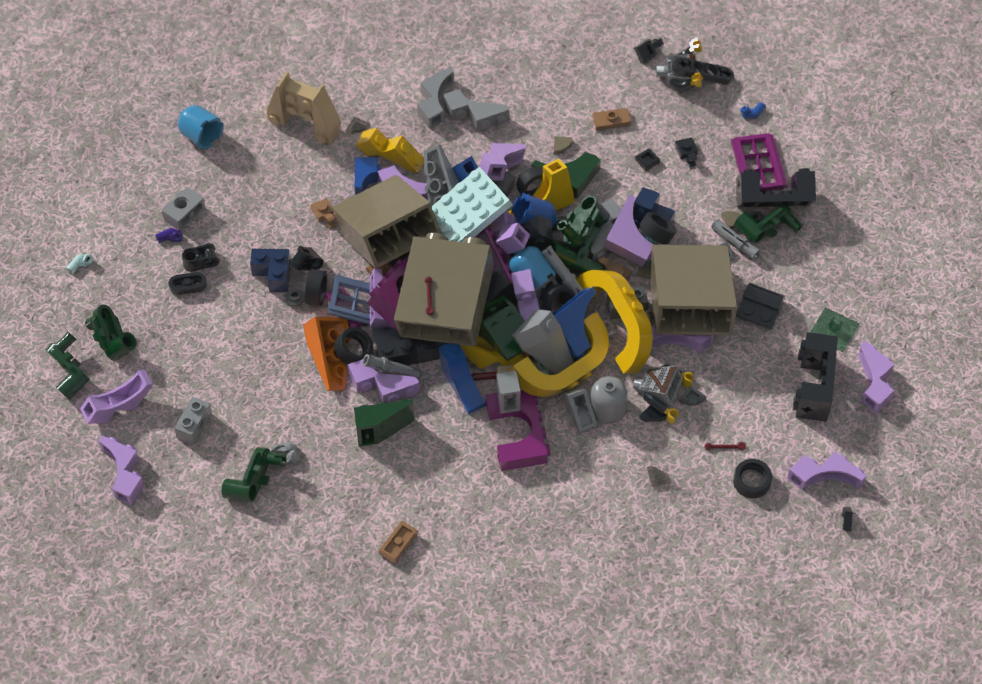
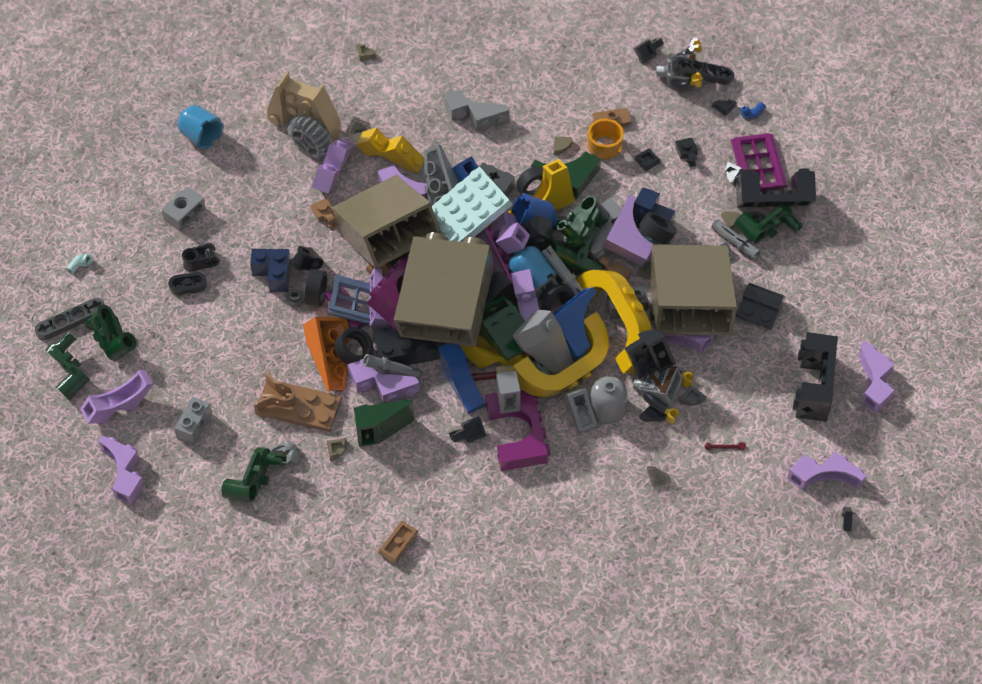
dark purple arm [155,228,183,243] -> none
blue arch [354,157,381,195] -> none
light grey arch [417,67,454,129] -> none
dark red hinge [425,276,434,315] -> none
lavender arch [479,143,526,181] -> none
black tyre [733,459,772,499] -> none
clear green piece [810,307,860,352] -> none
none -> dark grey beam [35,298,105,340]
none -> medium nougat plate [254,372,342,432]
none -> light grey gear [287,115,333,160]
none -> lavender arch [312,138,356,194]
none -> dark tan tile [327,438,347,461]
none -> dark tan tile [357,44,377,61]
none -> black plate [449,416,487,443]
none -> light orange piece [587,119,624,159]
none -> black brick [624,330,676,379]
none -> black tile [712,99,737,116]
none -> tile [726,162,744,186]

